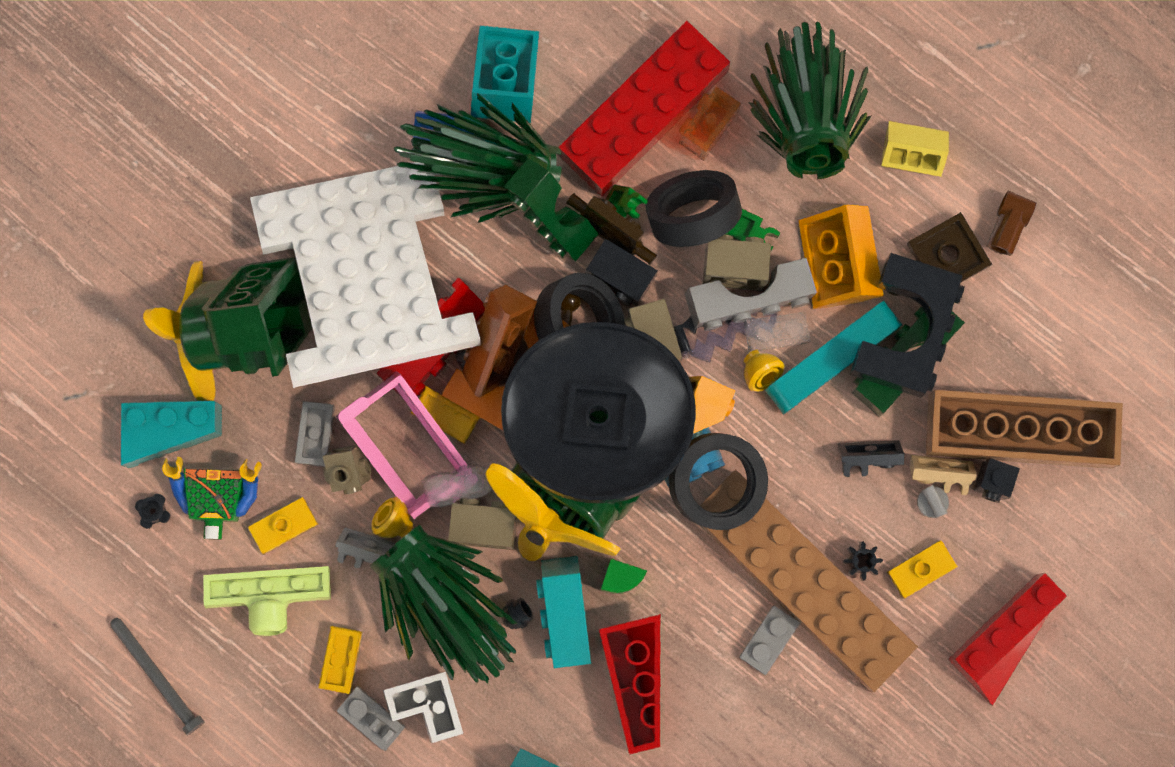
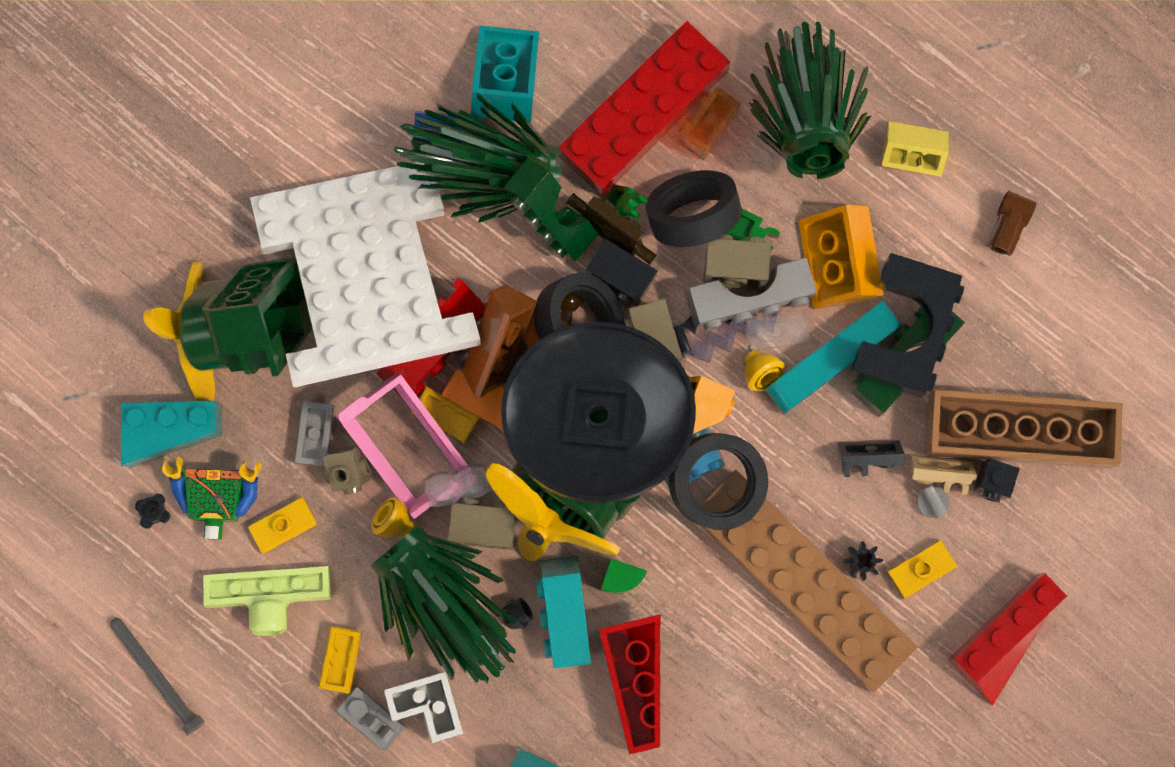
light grey plate [335,527,396,568] -> none
light grey plate [739,605,800,675] -> none
dark brown plate [887,212,992,296] -> none

